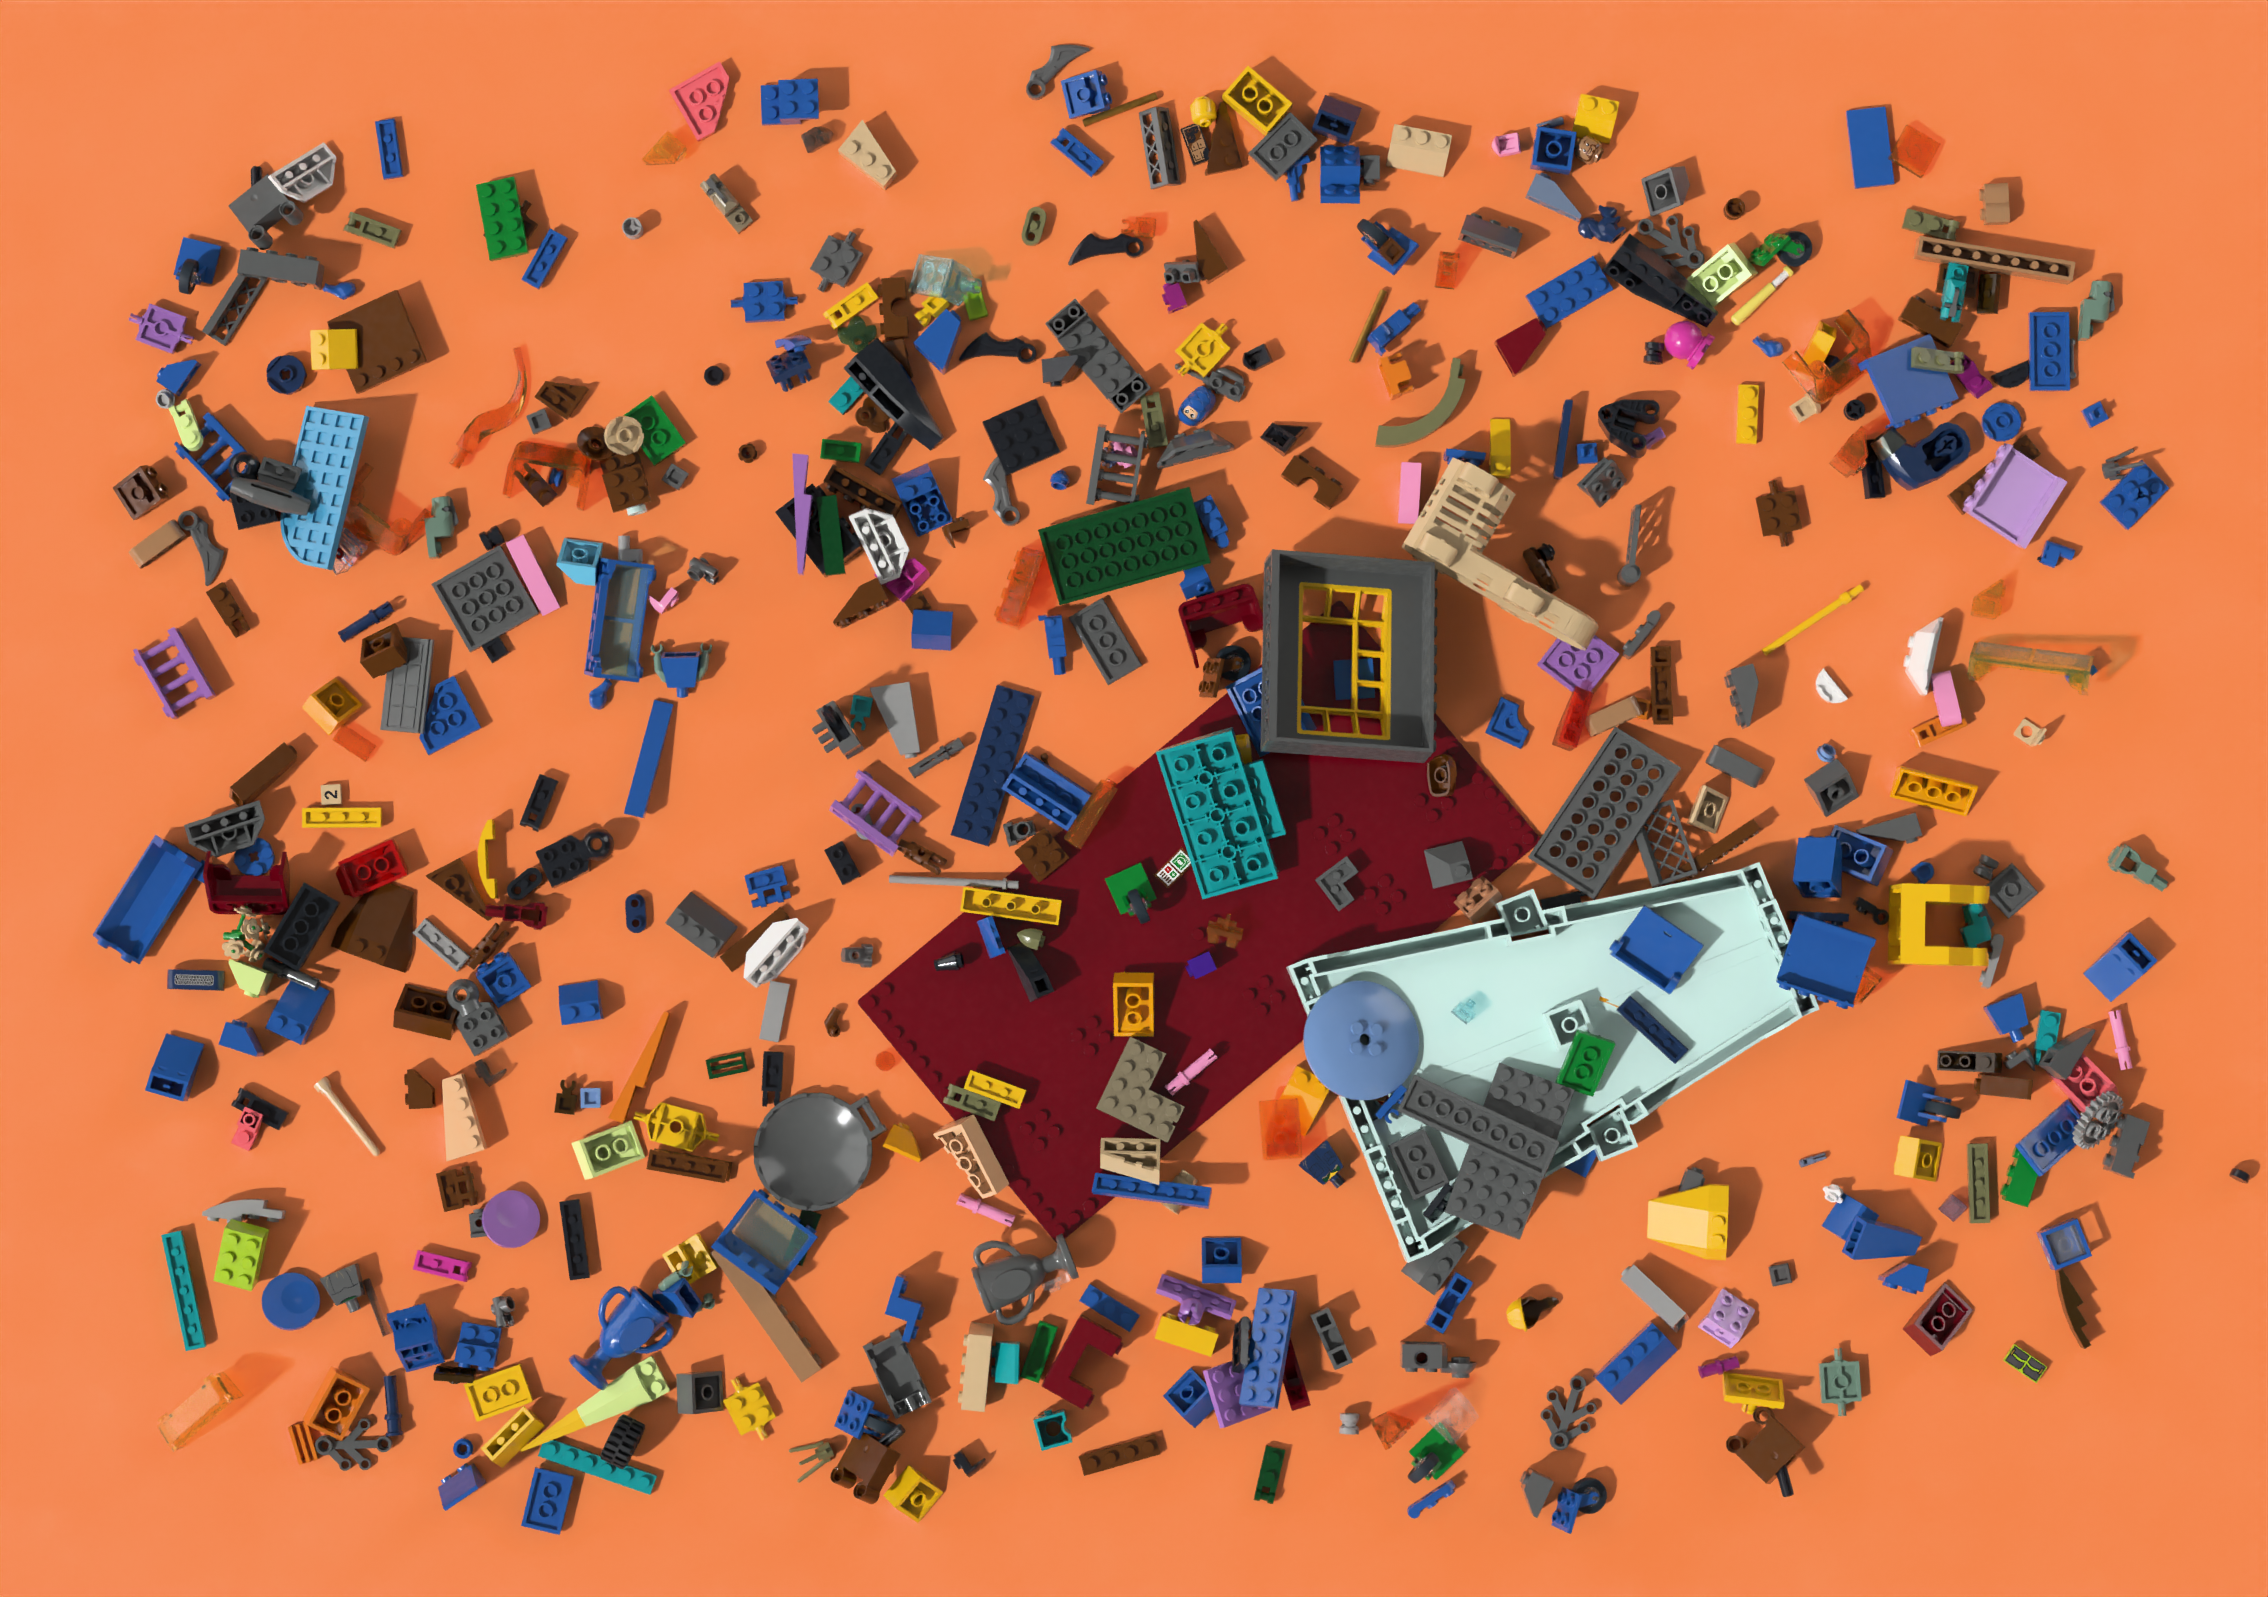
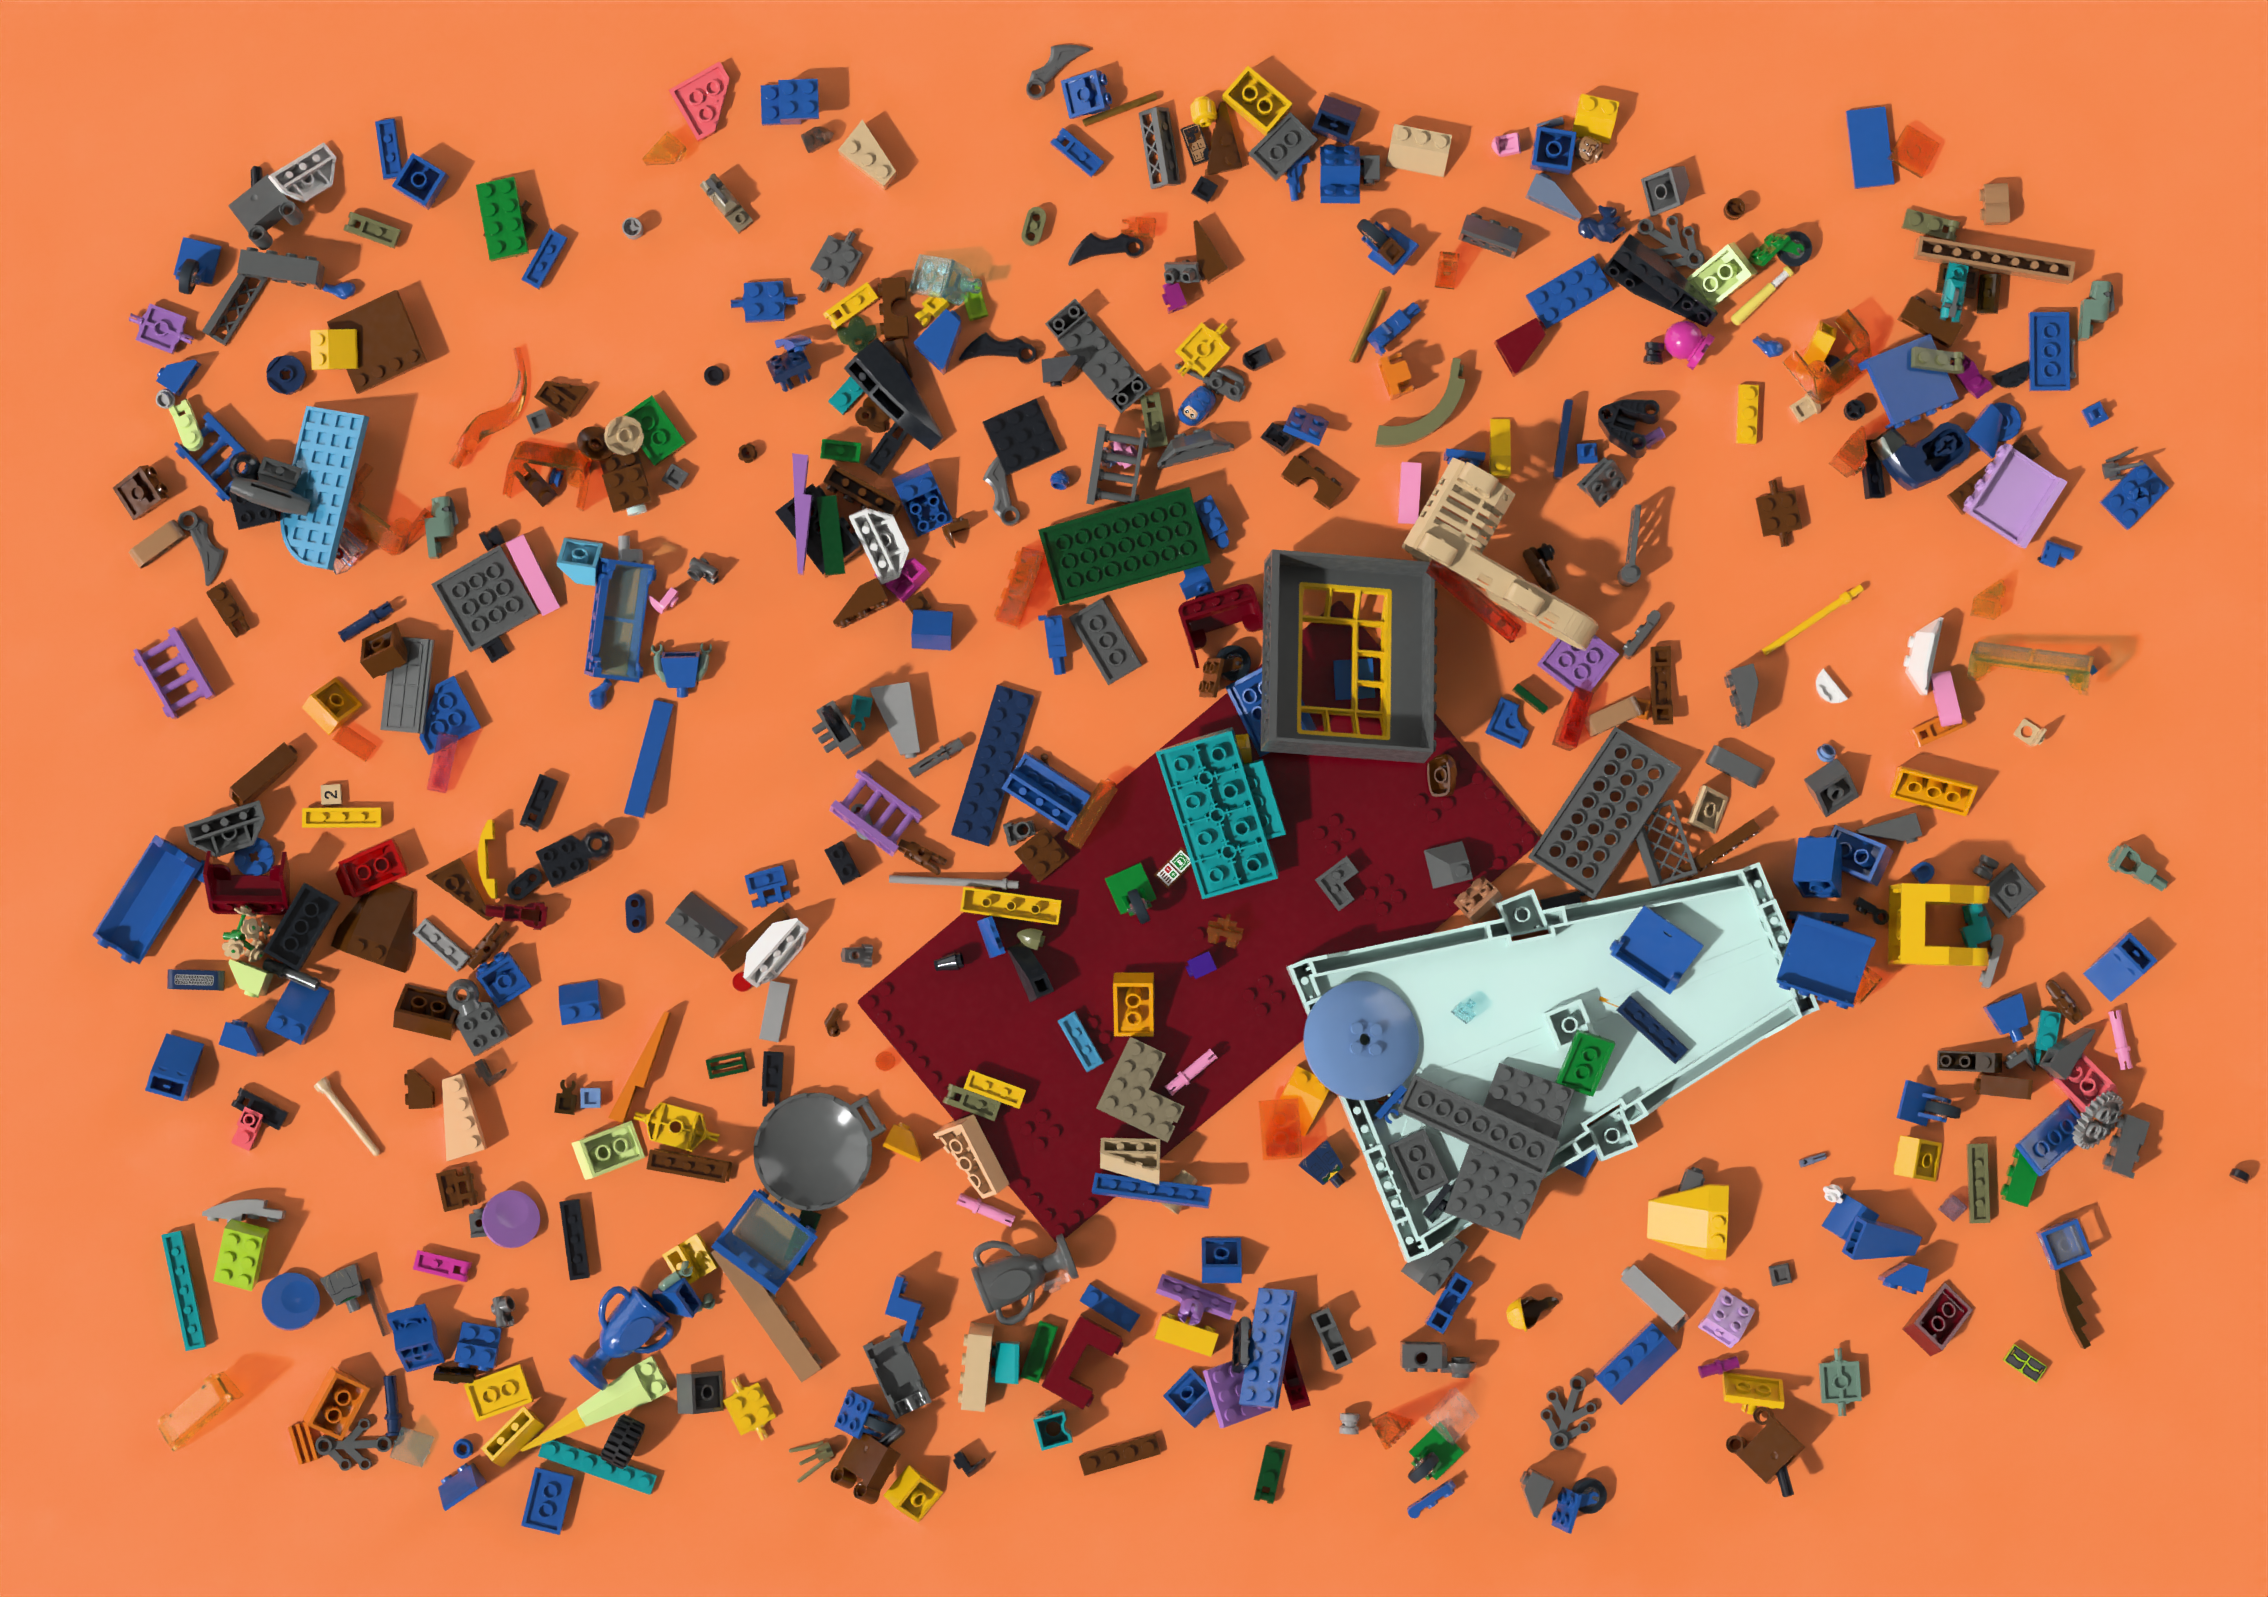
none -> clear light blue piece [390,1427,434,1468]
none -> blue brick [392,153,449,210]
none -> clear pink plate [427,732,458,793]
none -> red tile [732,972,752,992]
none -> dark azure tile [1058,1011,1104,1072]
none -> black plate [1191,176,1218,204]
none -> blue plate [1283,407,1329,446]
none -> clear red tile [1426,559,1522,643]
none -> dark green tile [1512,684,1548,715]
none -> blue slope [1965,403,2003,459]
none -> reddish brown hinge [2045,980,2084,1025]

